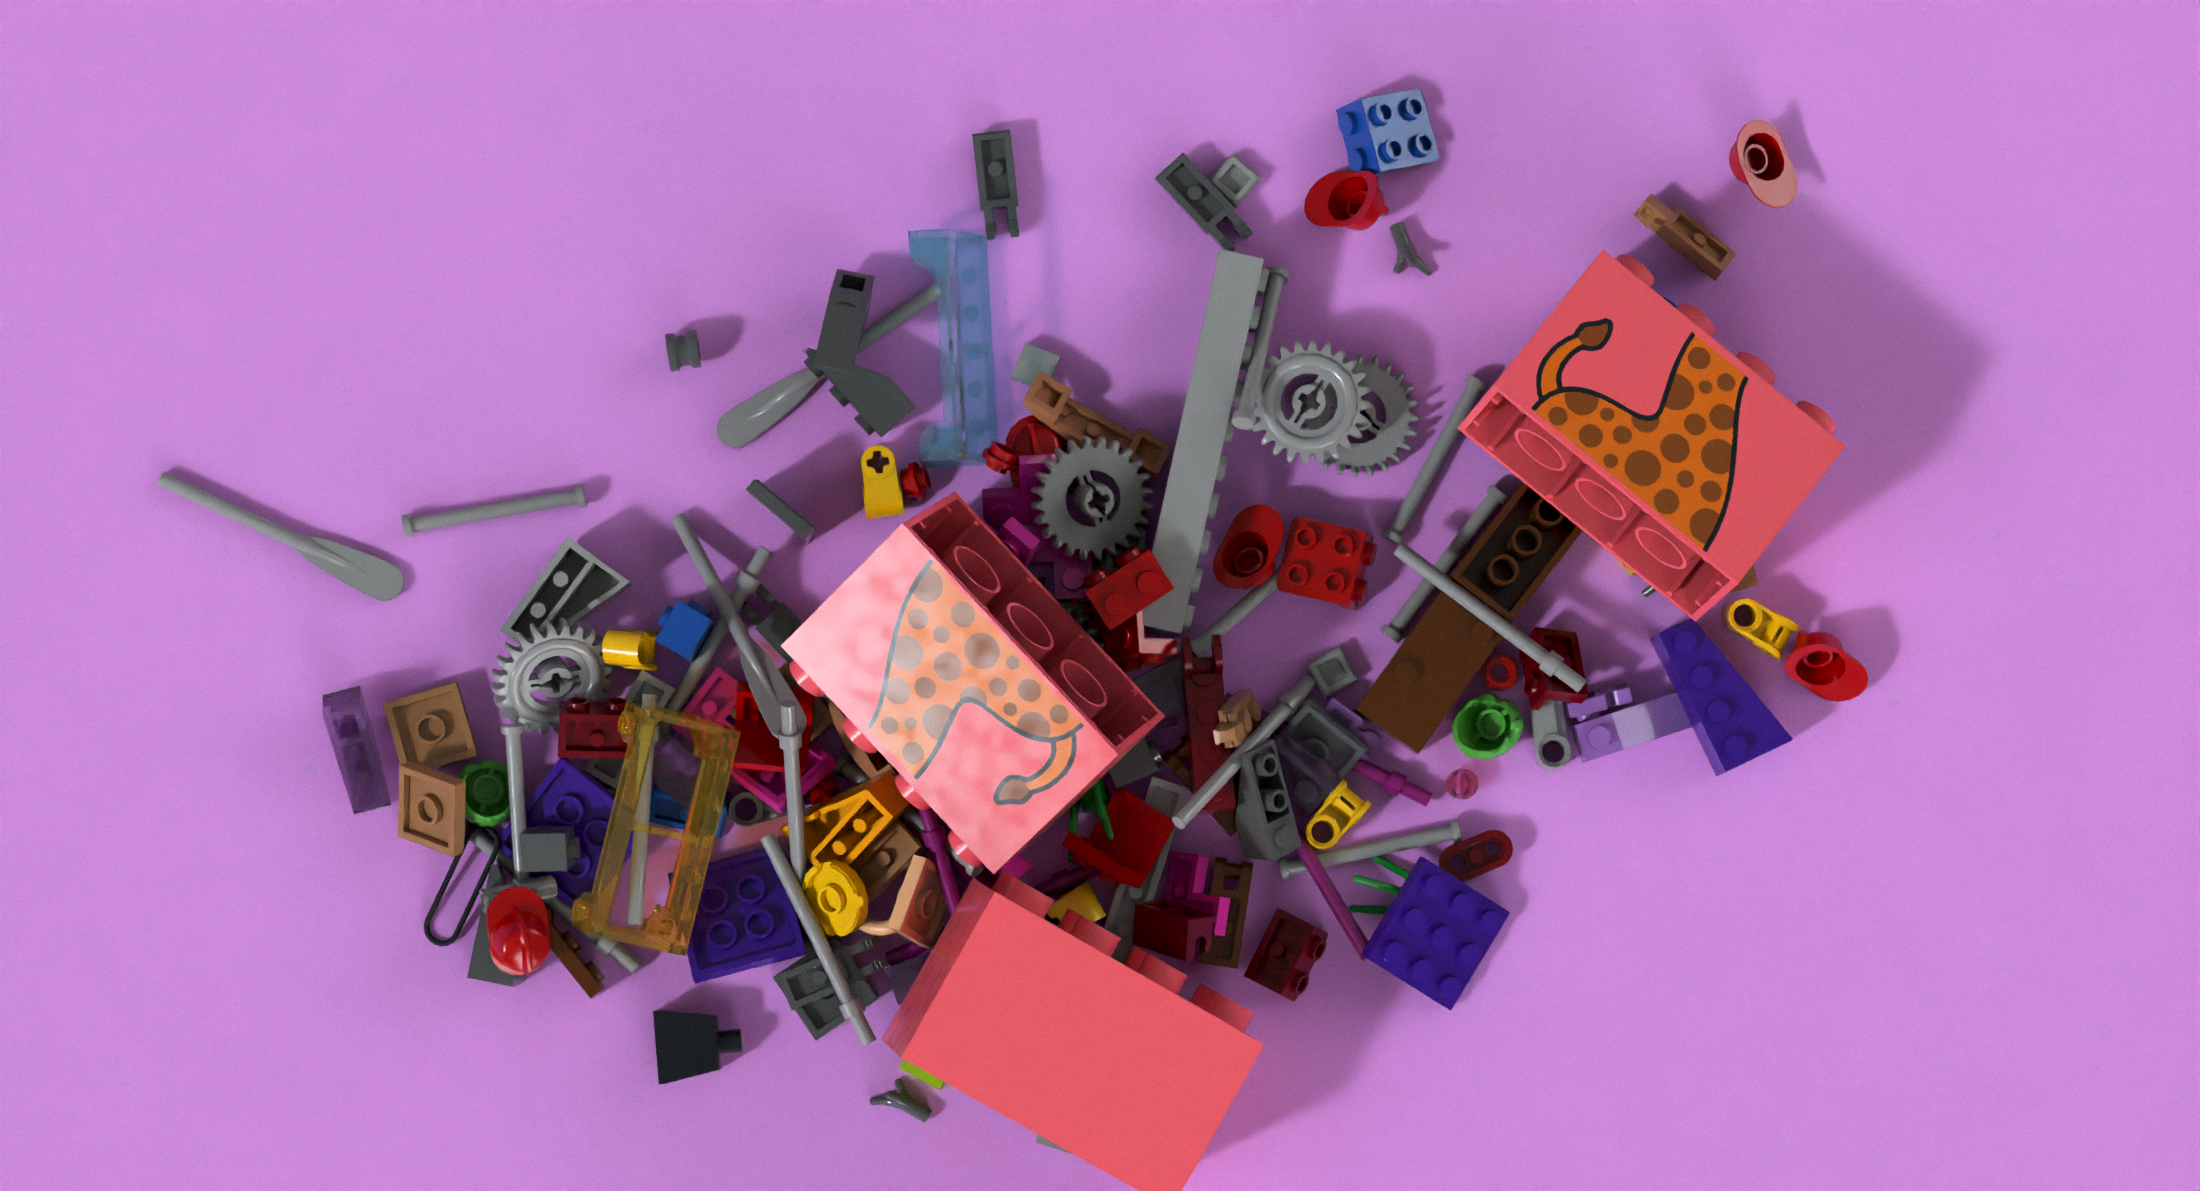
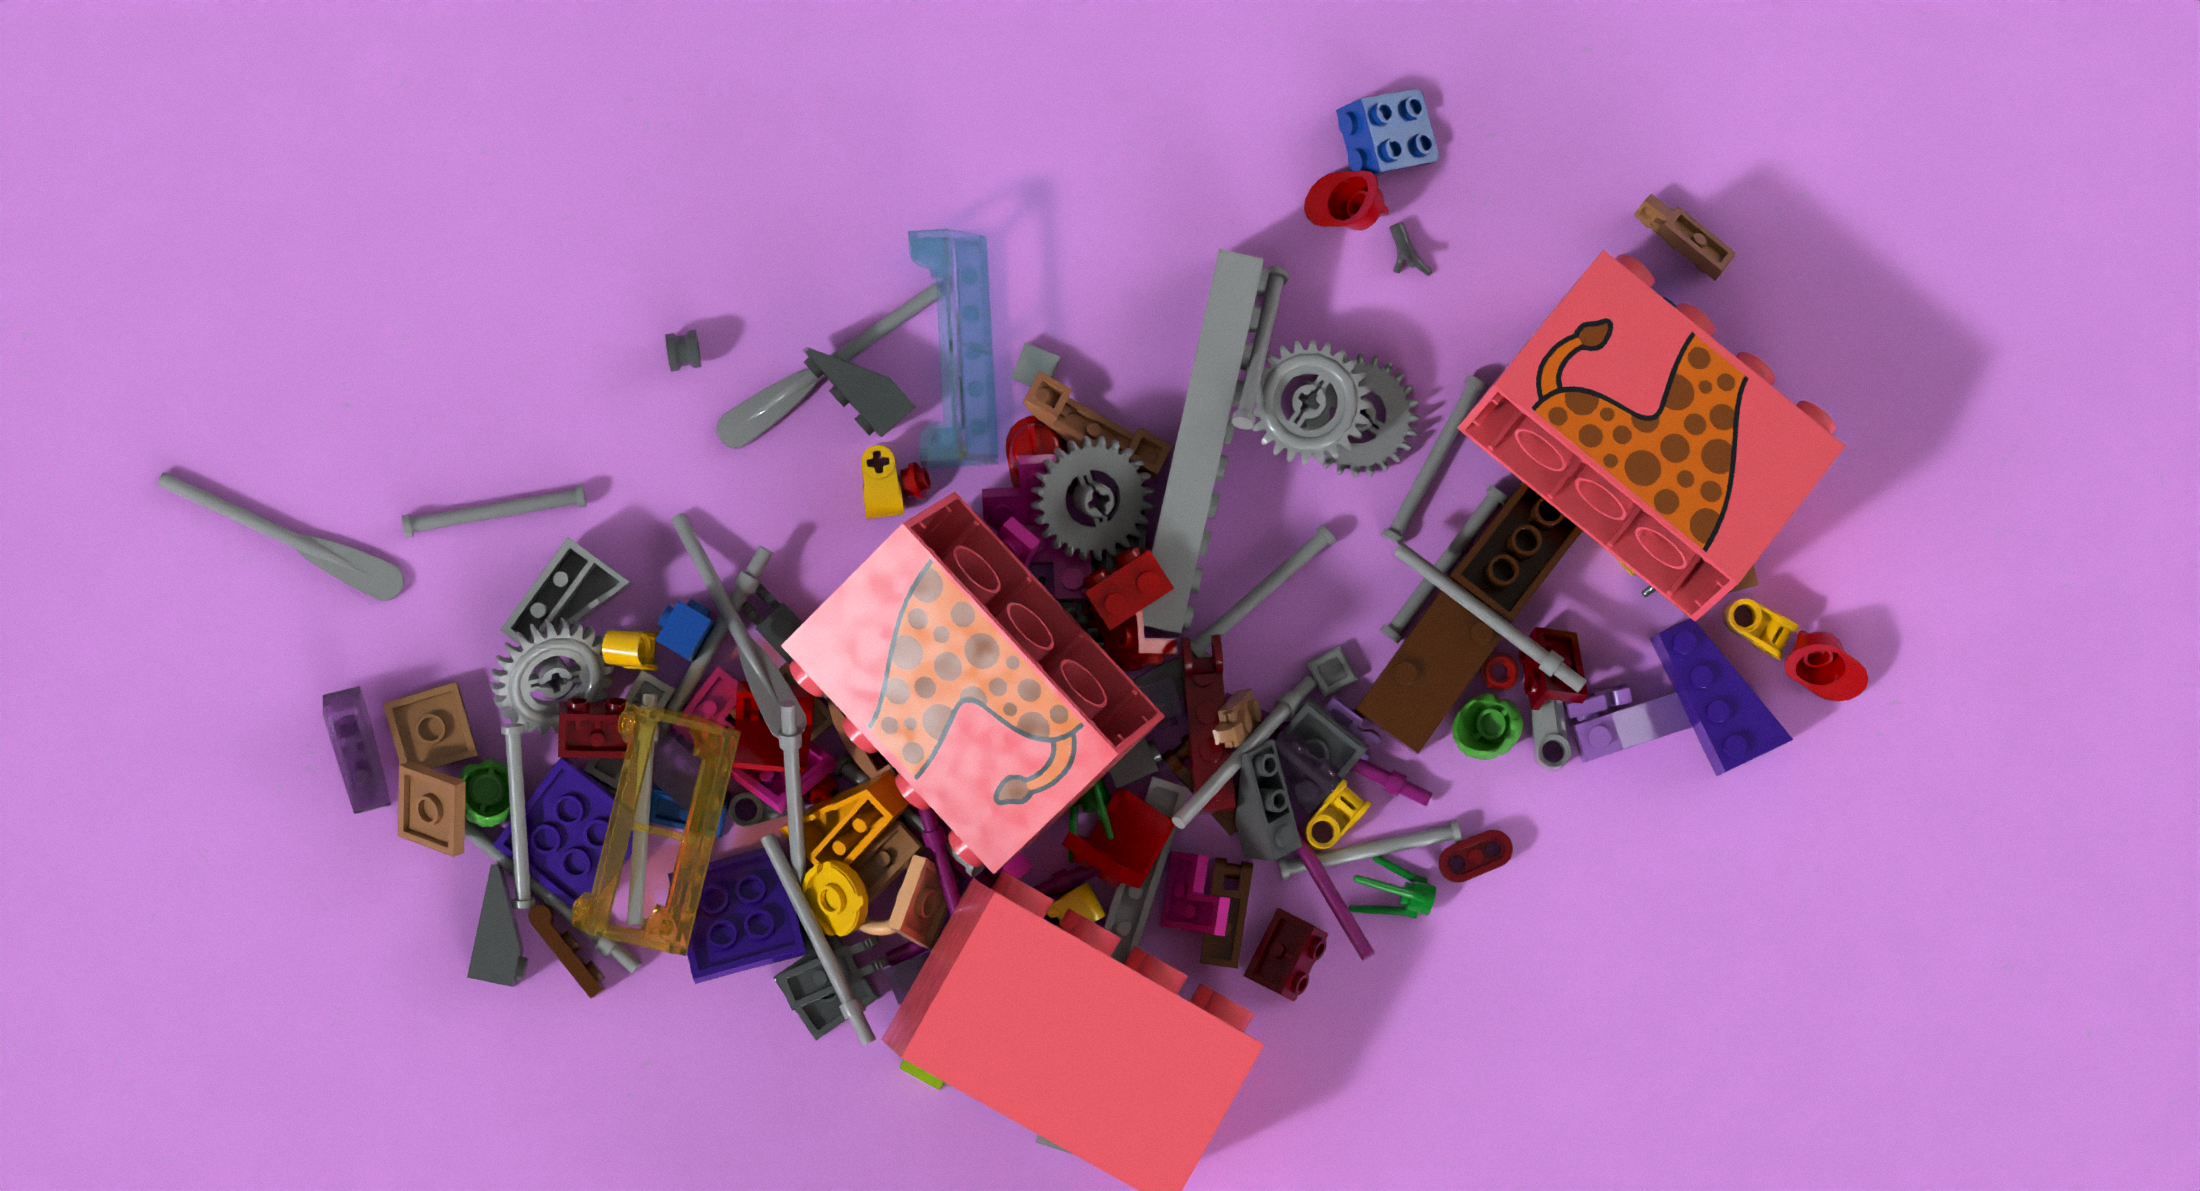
black piece [424,825,500,946] -> none
light grey axle [479,875,558,914] -> none
red piece [486,886,551,975] -> none
dark grey brick [520,826,581,872] -> none
black torso [653,1010,743,1084] -> none
dark grey tile [746,479,817,544] -> none
dark grey slope [813,269,875,375] -> none
dark grey bar [870,1079,932,1123] -> none
dark grey hinge [972,130,1019,240] -> none
red plate [982,441,1019,474] -> none
dark red hinge [1133,899,1216,961] -> none
dark grey hinge [1155,153,1253,252] -> none
light grey tile [1209,153,1261,207] -> none
red piece [1213,504,1284,590] -> none
red bracket [1277,517,1377,611] -> none
dark purple plate [1361,856,1510,1011] -> none
clear pink hinge [1445,769,1478,799] -> none
piece [1729,120,1798,208] -> none

